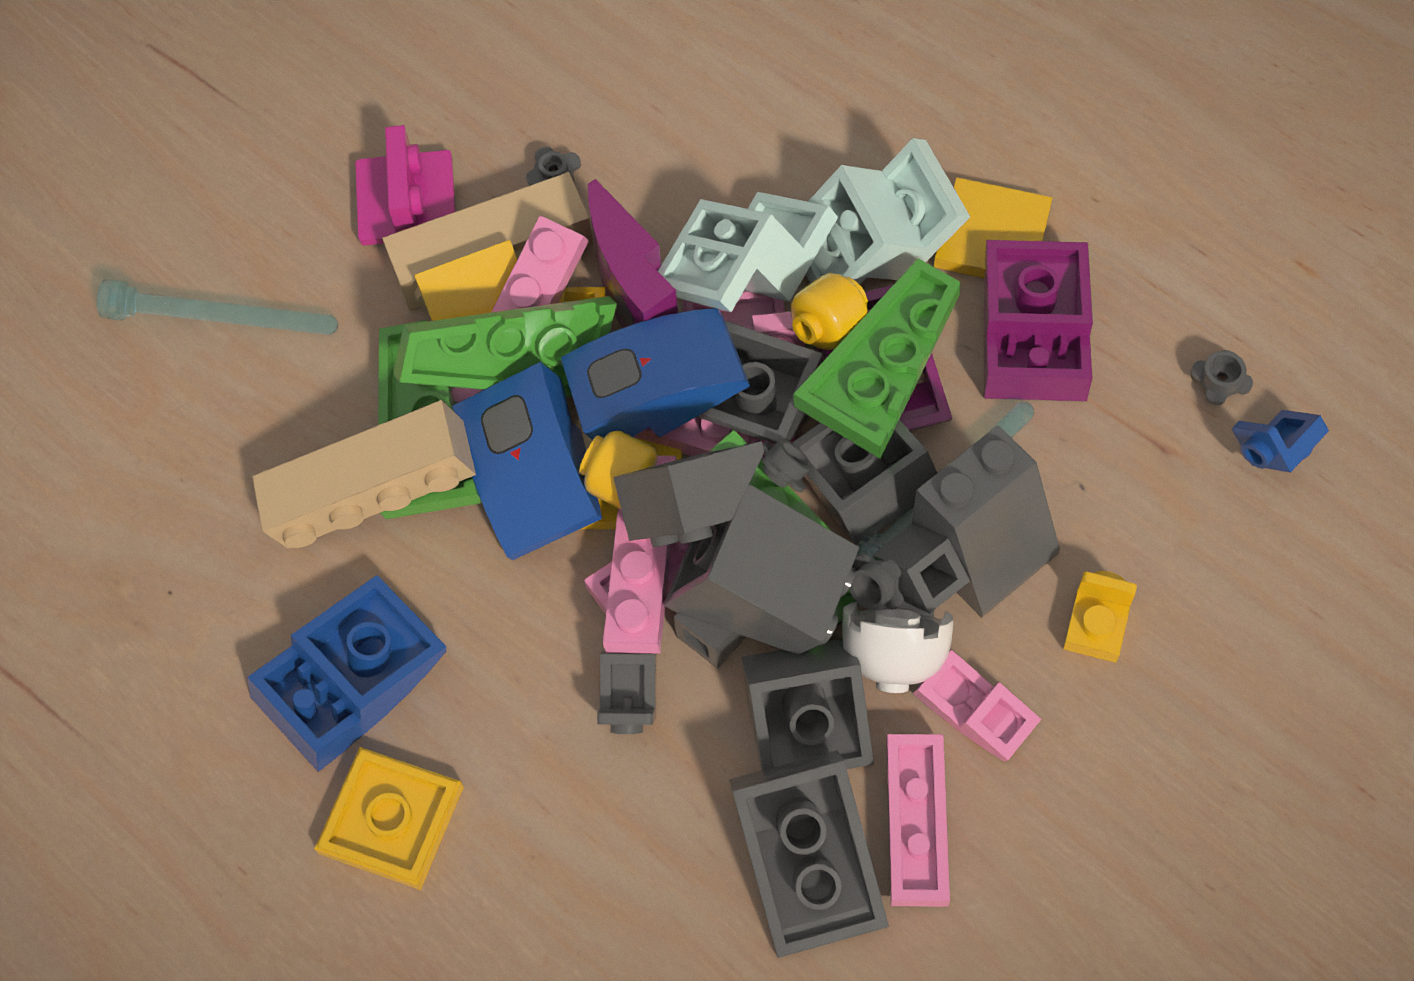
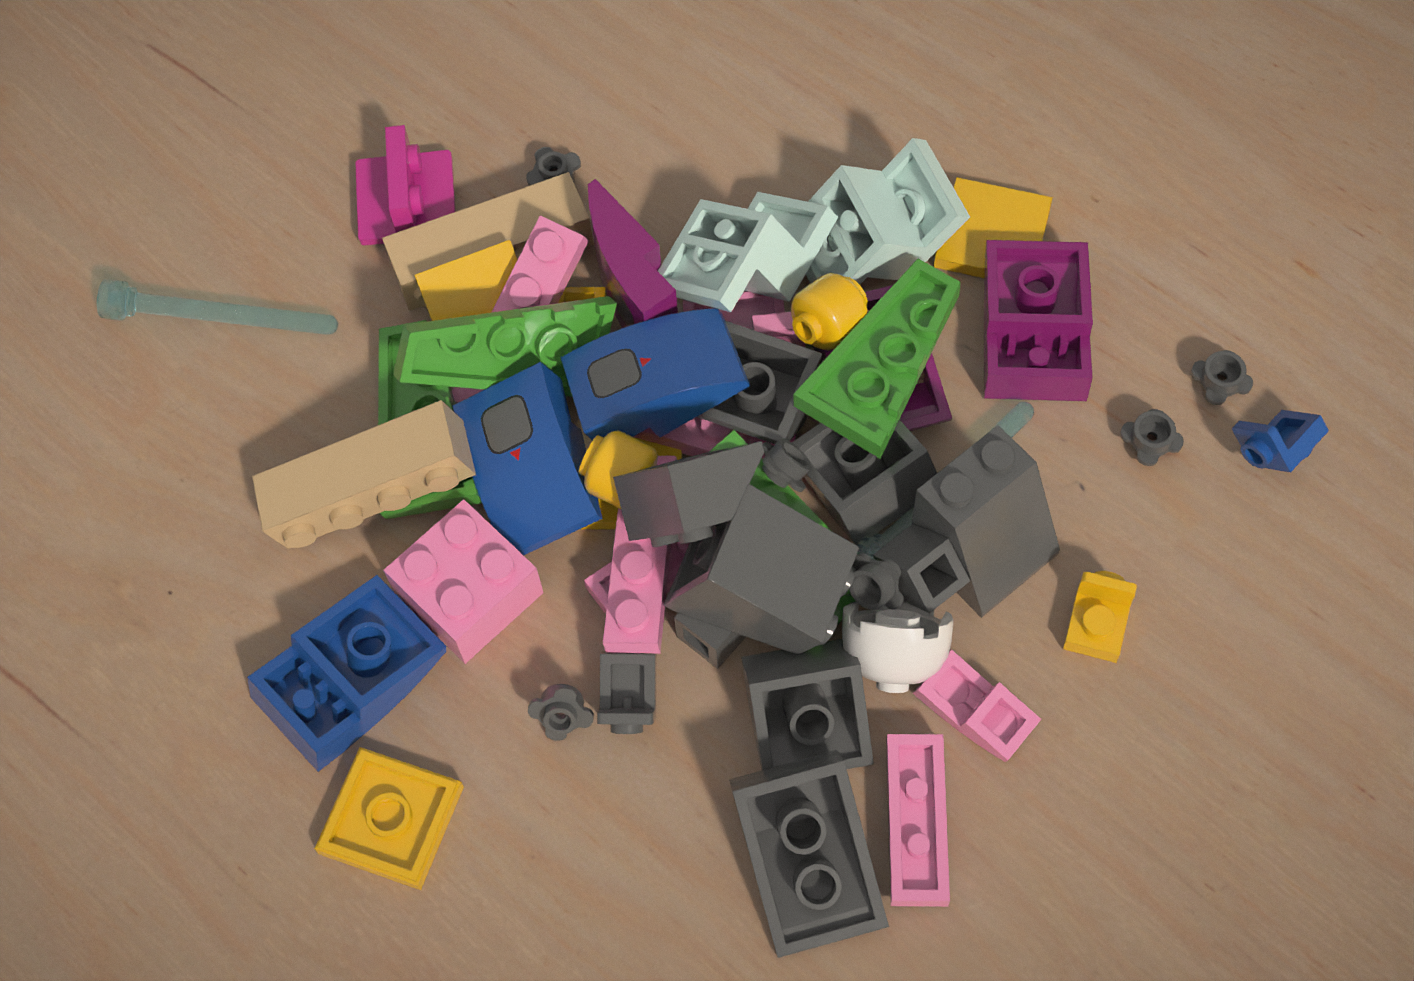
none -> bright pink brick [384,499,544,664]
none -> dark grey plate [528,684,594,741]
none -> dark grey plate [1120,409,1184,466]

